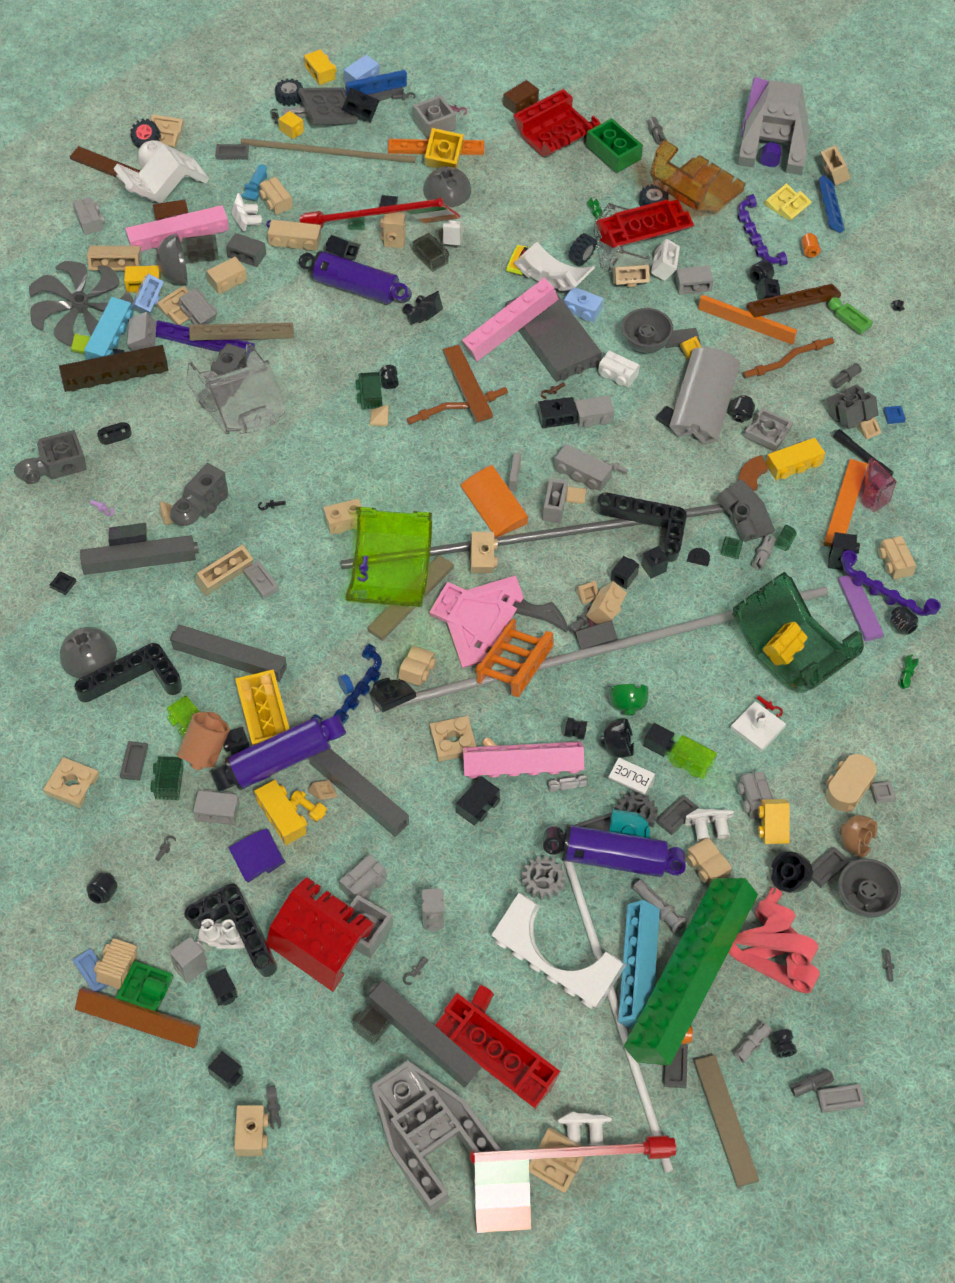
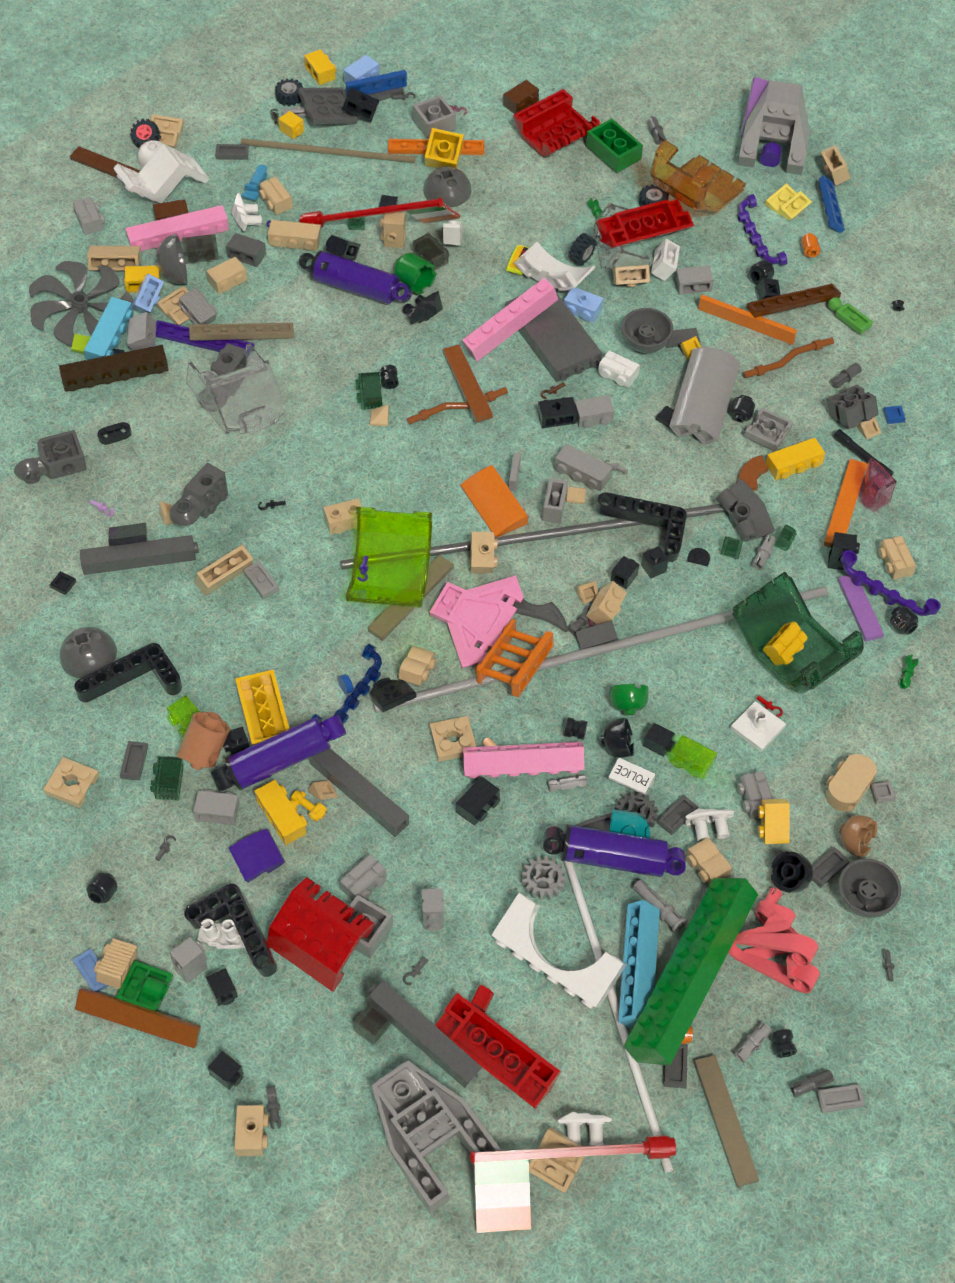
dark grey brick [170,624,287,682] -> none
none -> green cylinder [394,252,437,295]

